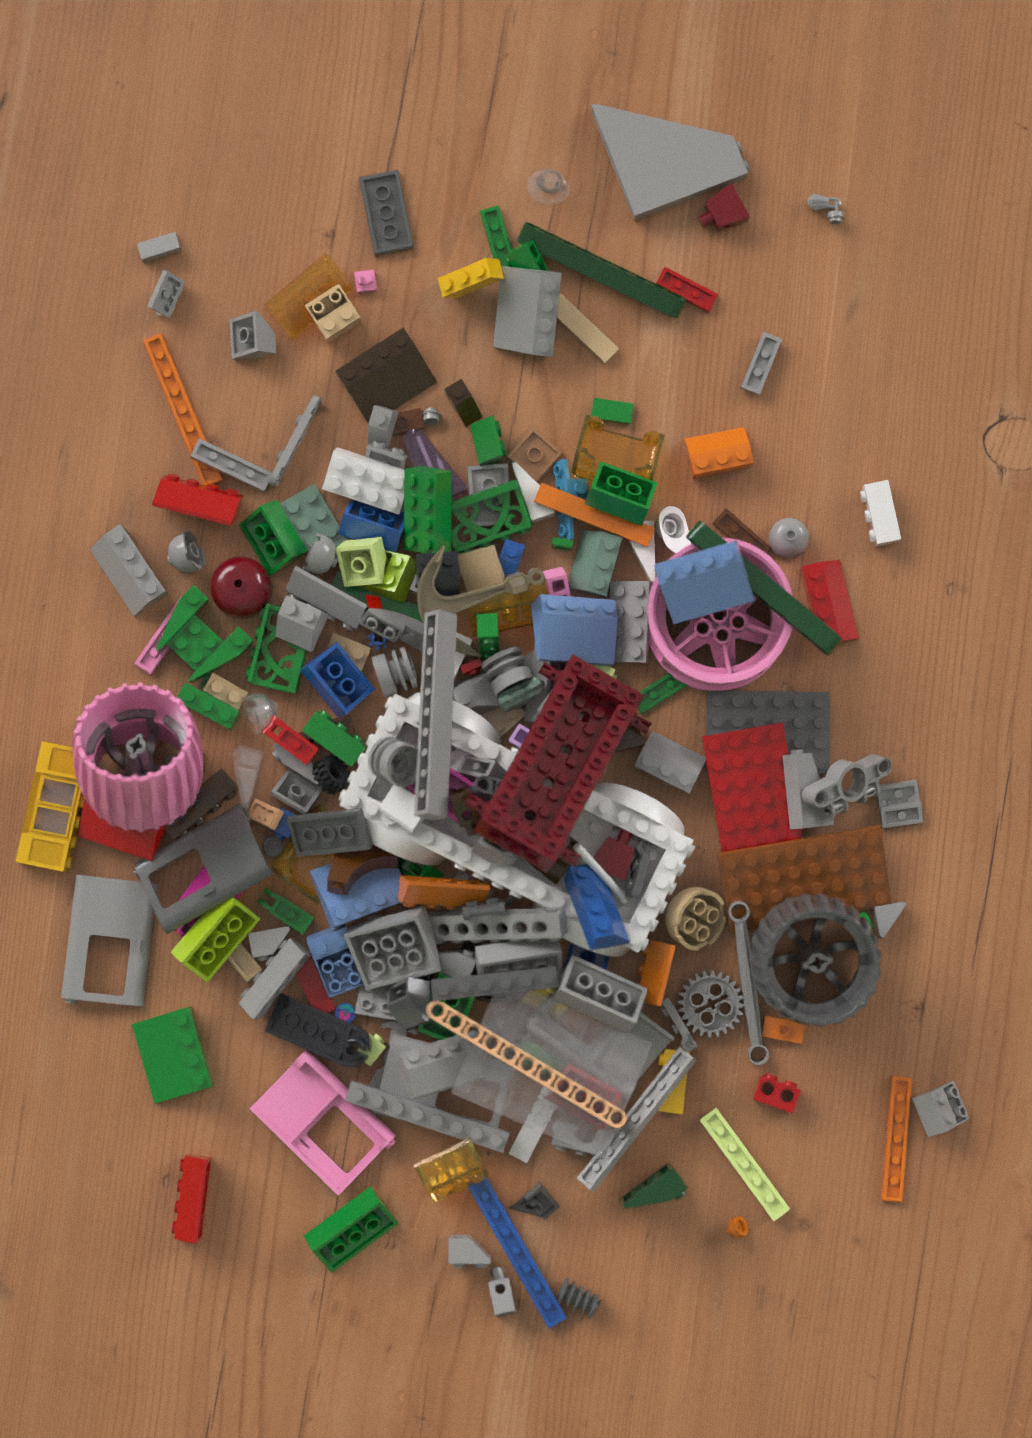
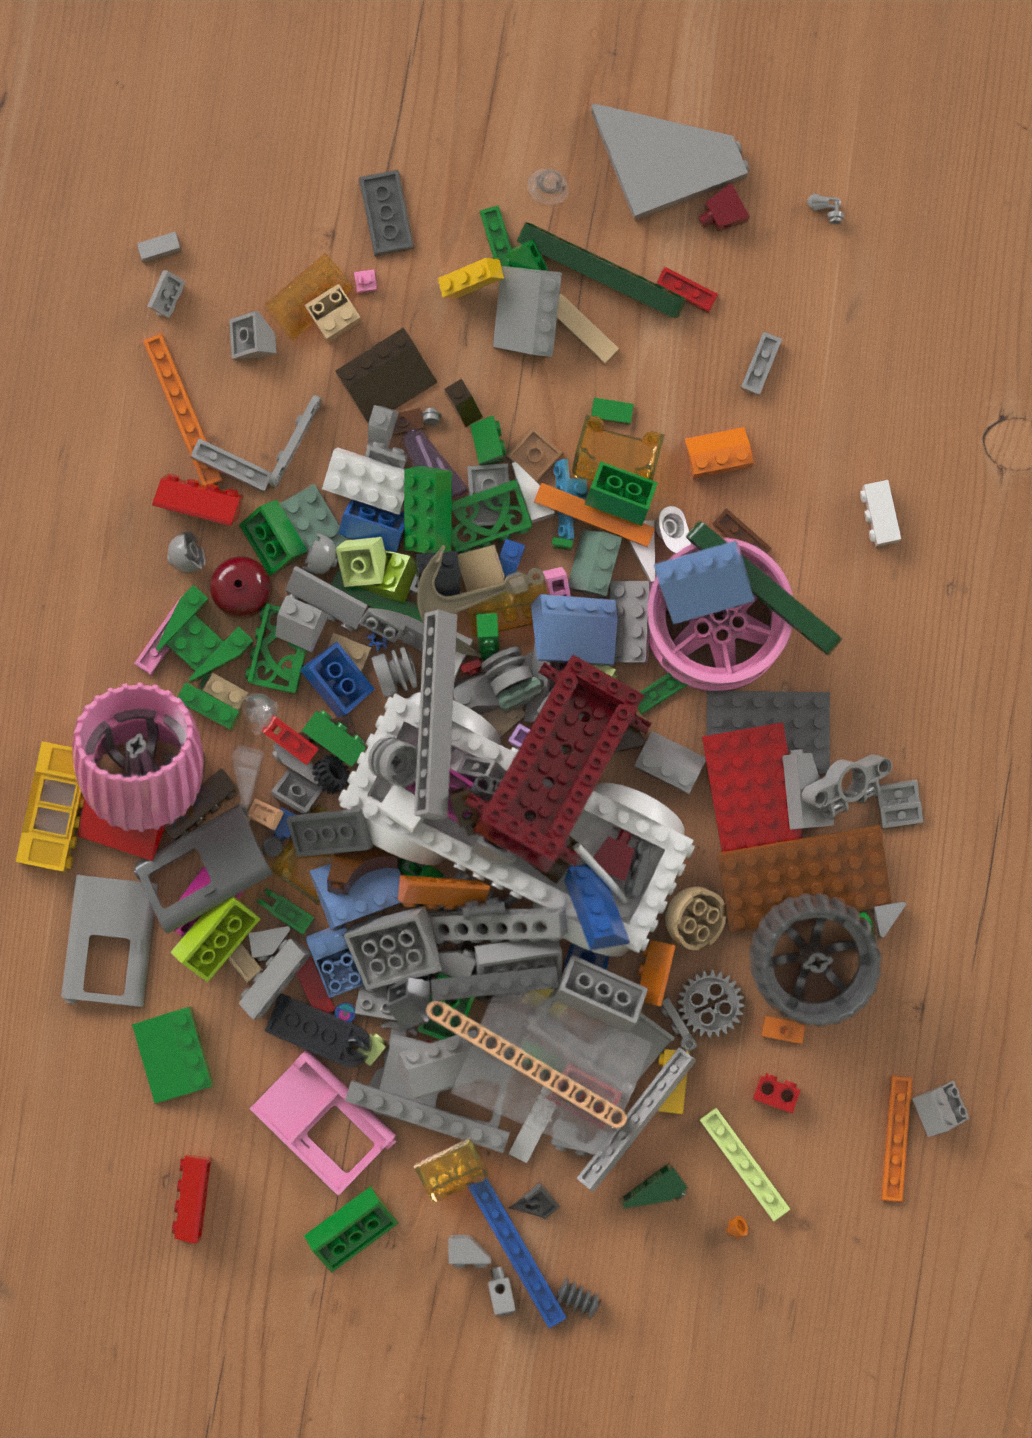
light grey slope [90,524,168,617] -> none
red slope [366,595,383,609] -> none
light grey piece [728,900,769,1065] -> none
light grey cylinder [768,518,809,559] -> none
red slope [800,560,859,643] -> none

